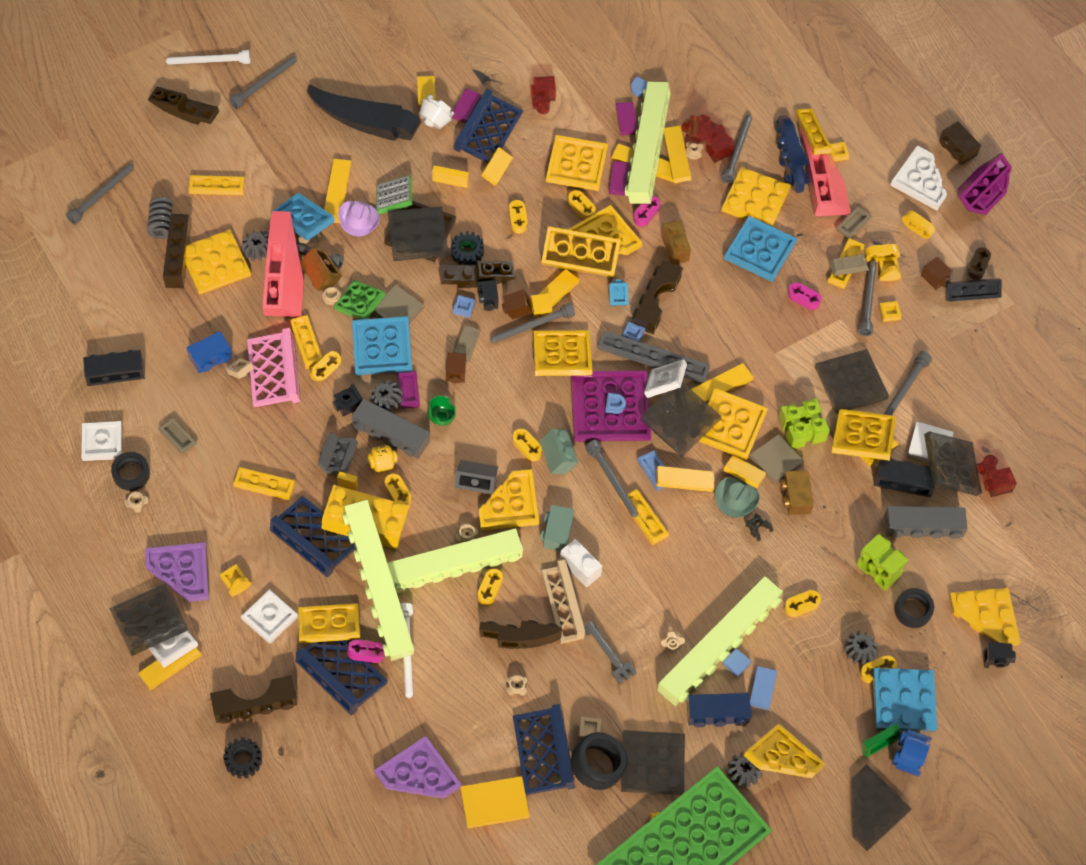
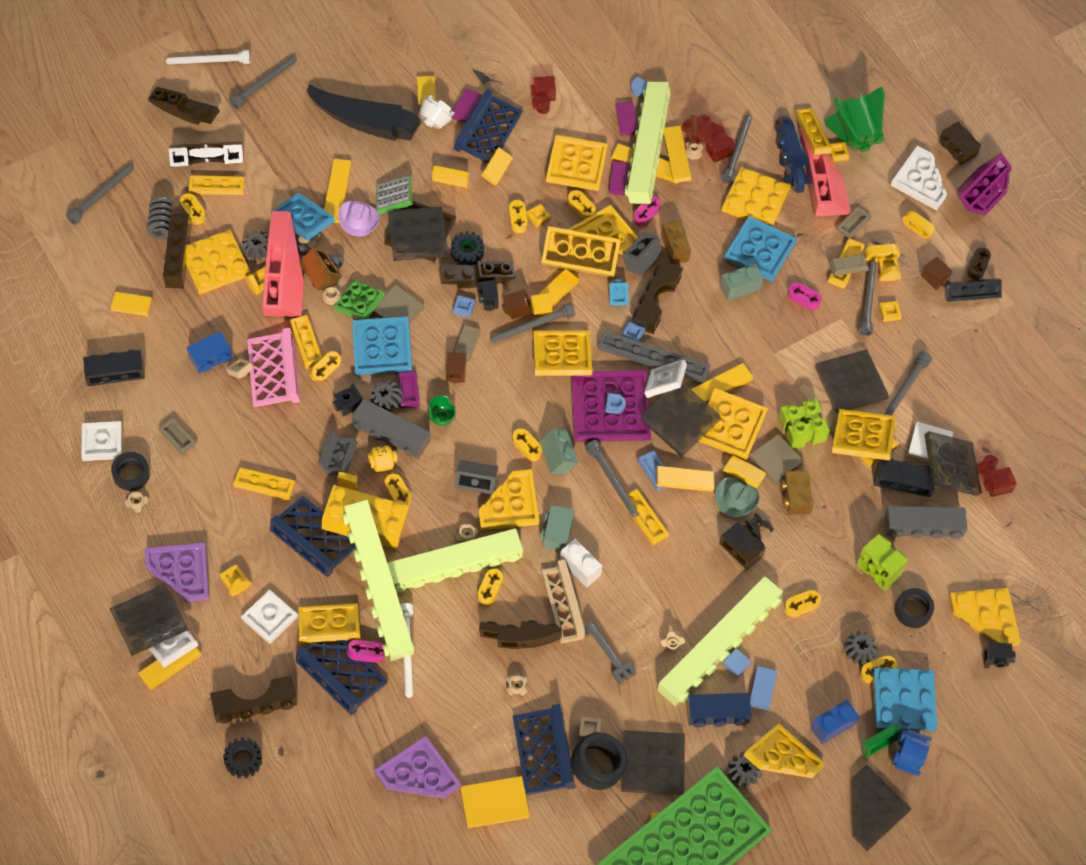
none -> yellow tile [111,292,153,316]
none -> arch [169,141,244,167]
none -> yellow beam [180,193,206,225]
none -> yellow tile [245,267,266,295]
none -> yellow tile [526,204,551,228]
none -> dark grey brick [623,232,662,276]
none -> dark brown brick [719,522,766,570]
none -> sand green brick [720,264,763,301]
none -> blue brick [811,699,859,744]
none -> green brick [824,87,885,152]

